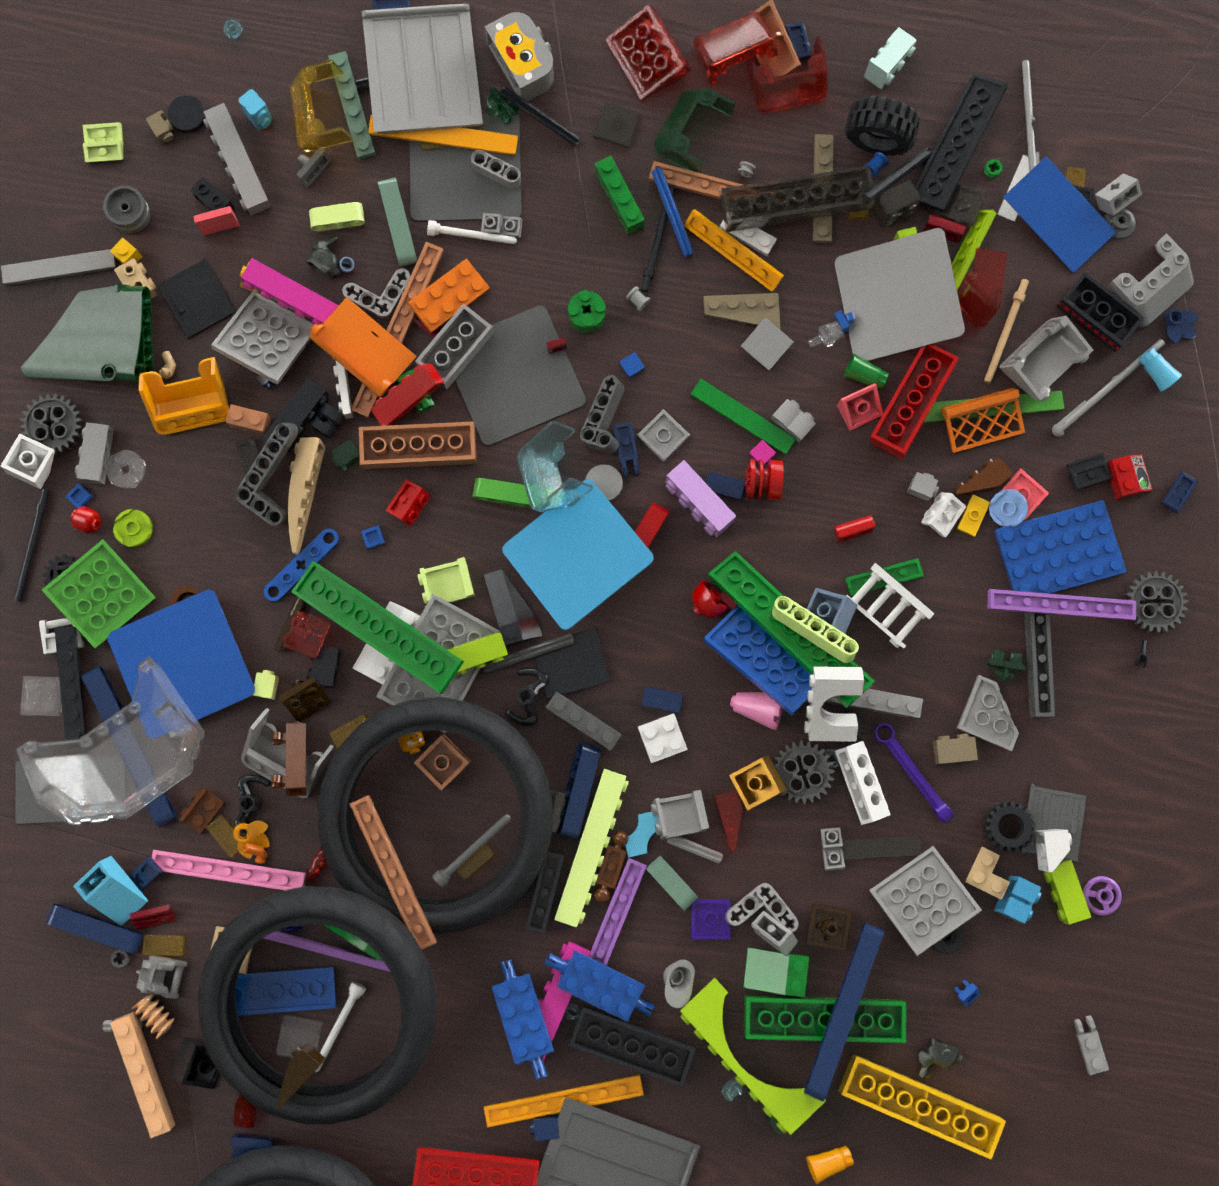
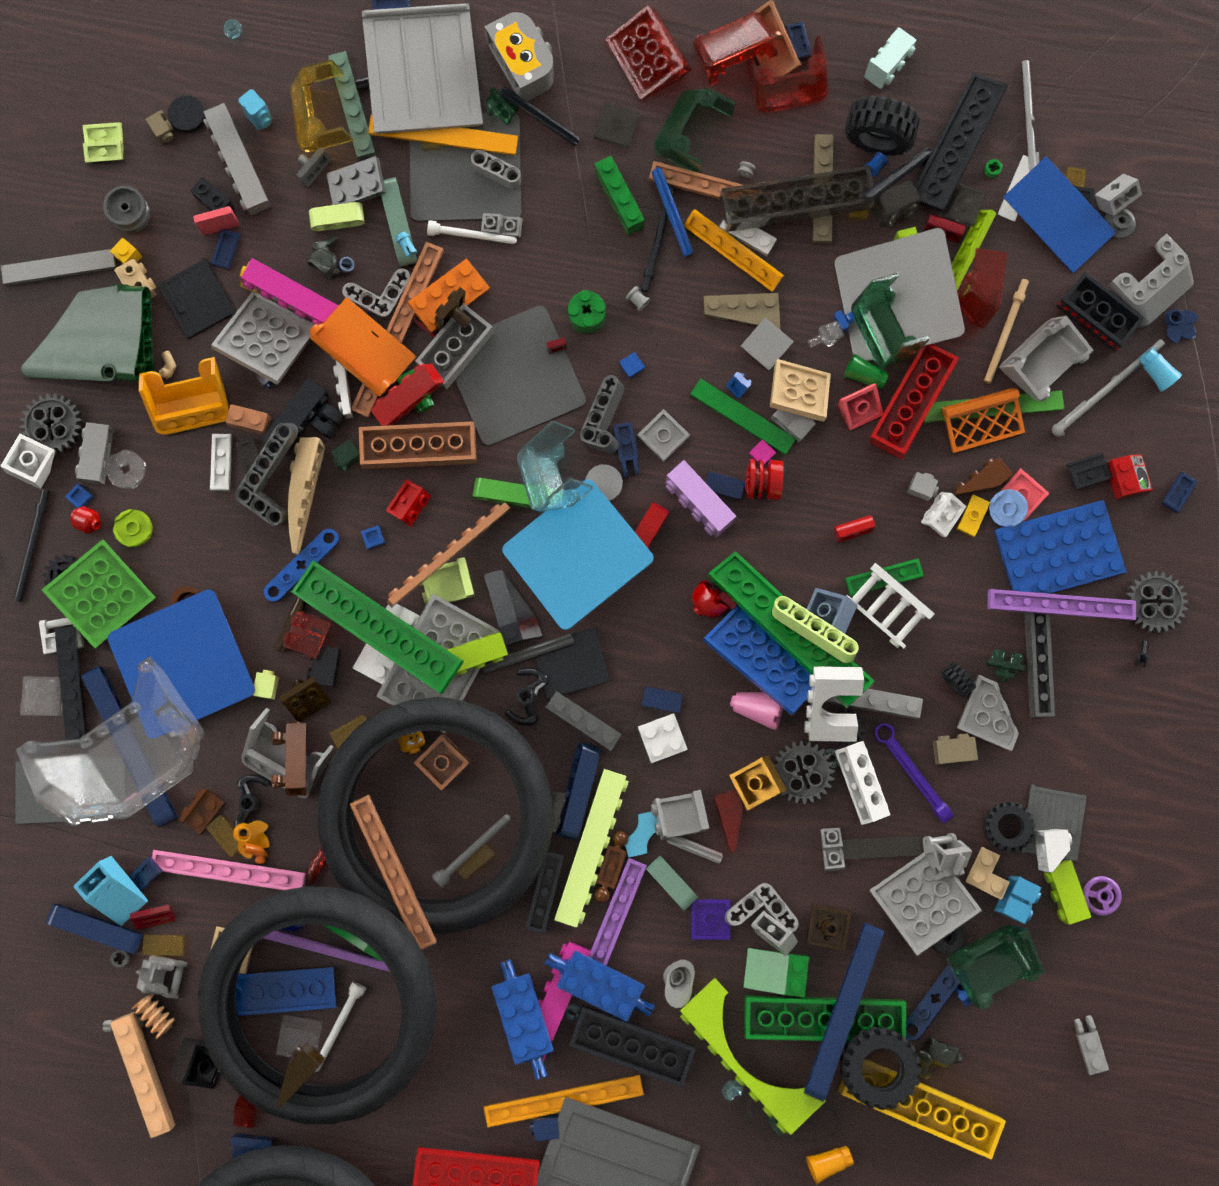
none -> dark blue tile [210,229,240,270]
none -> white tile [210,434,233,491]
none -> plate [327,156,386,205]
none -> nougat plate [387,503,510,608]
none -> medium azure pin [396,232,417,258]
none -> dark brown plate [434,287,472,331]
none -> blue tile [726,372,751,399]
none -> tan plate [770,359,831,422]
none -> black tyre [840,1027,921,1110]
none -> clear green windscreen [851,273,930,369]
none -> dark blue piece [906,956,970,1041]
none -> light grey piece [923,833,972,880]
none -> black tyre [940,662,976,698]
none -> clear green windscreen [947,925,1045,1009]

